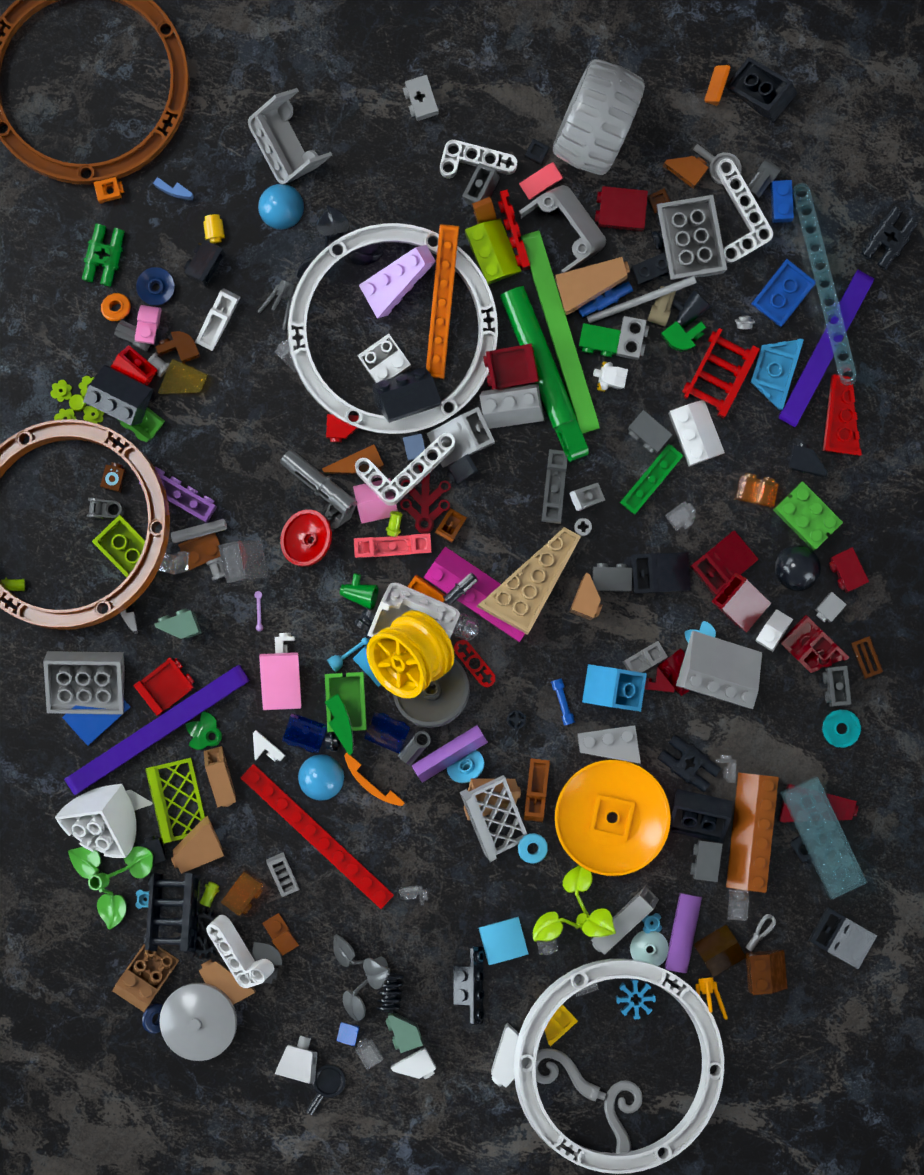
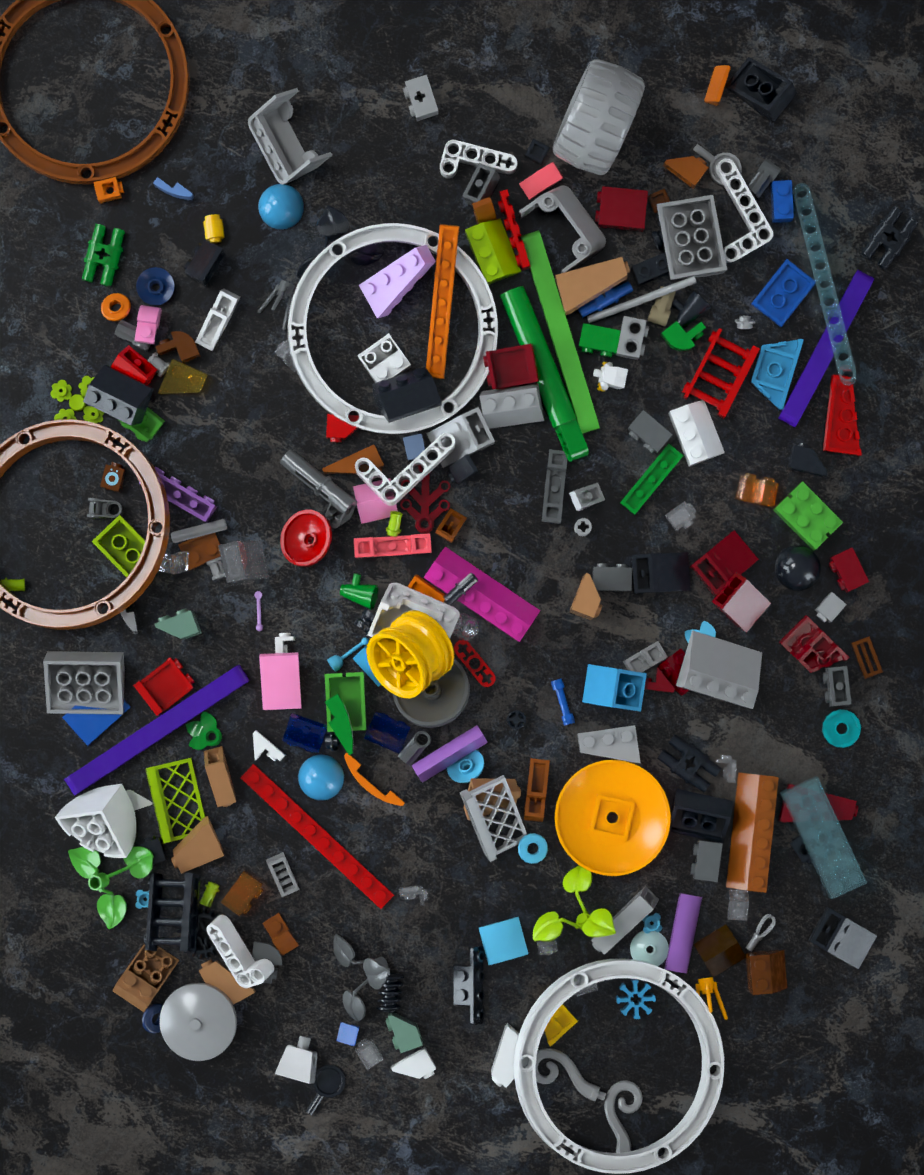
tan wing [477,527,581,635] -> none
white slope [756,609,793,652] -> none

